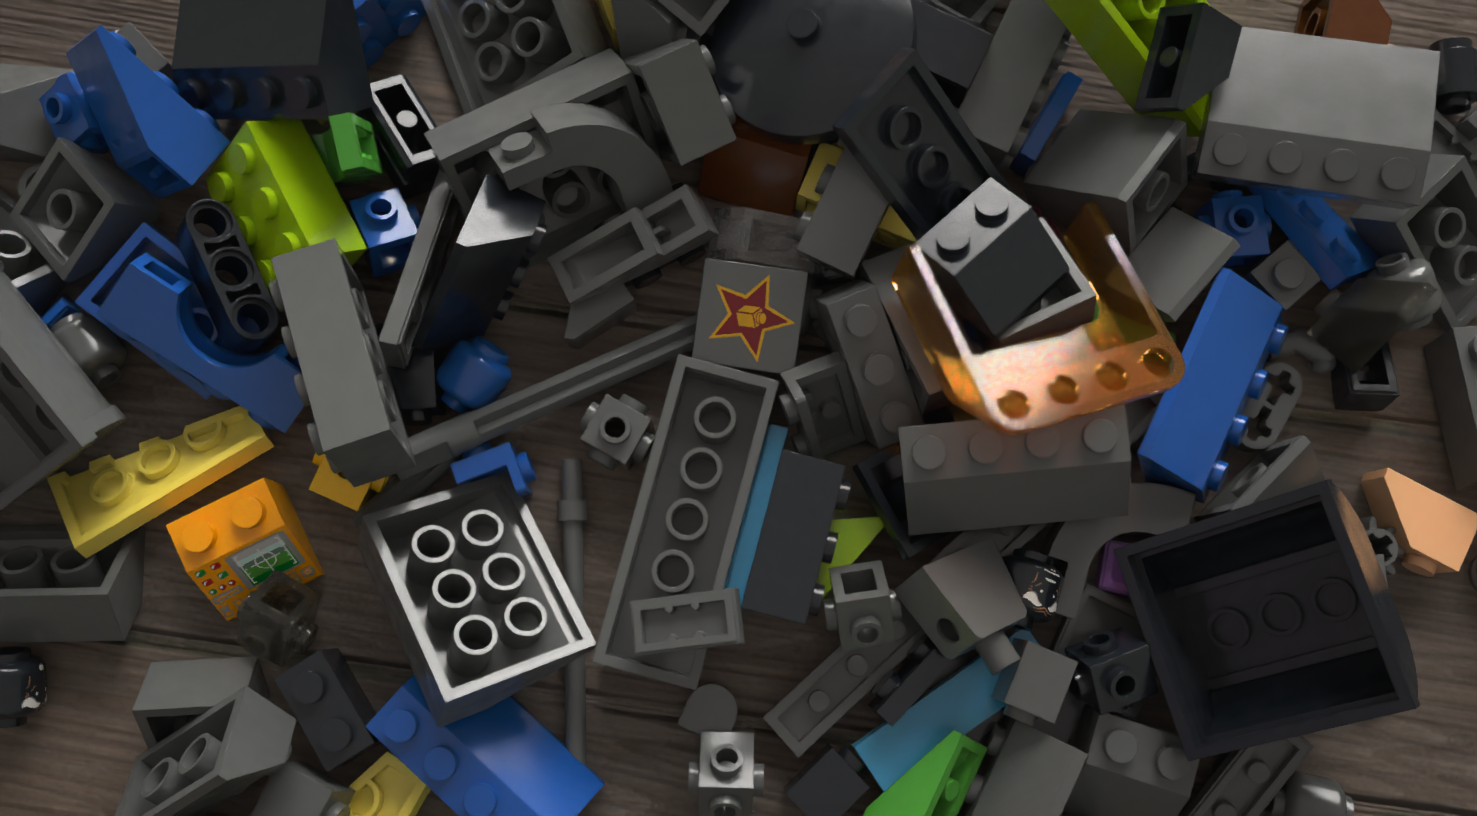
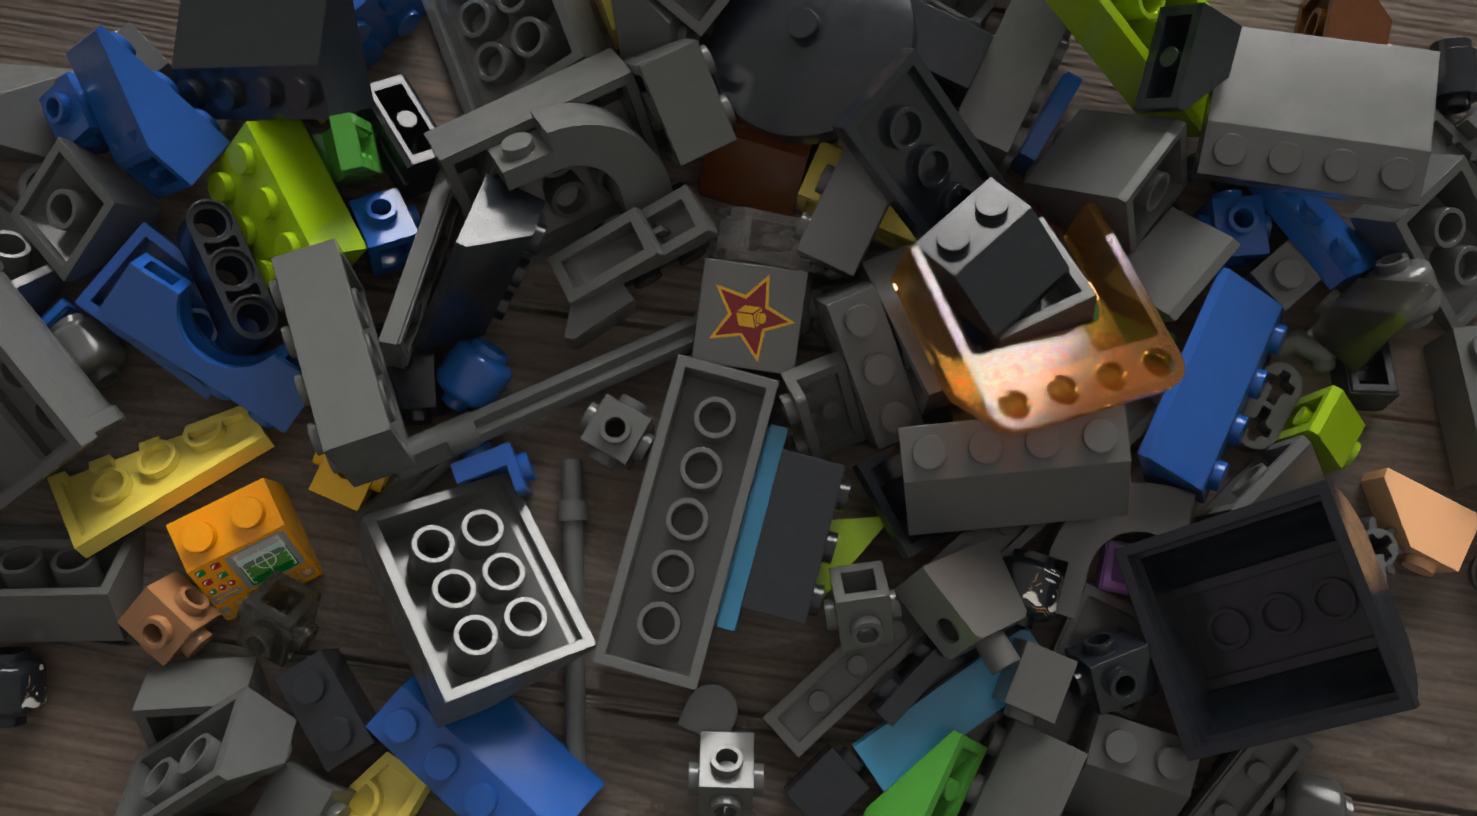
dark grey plate [629,588,745,657] -> none
none -> medium nougat brick [117,570,222,666]
none -> lime slope [1273,385,1365,474]

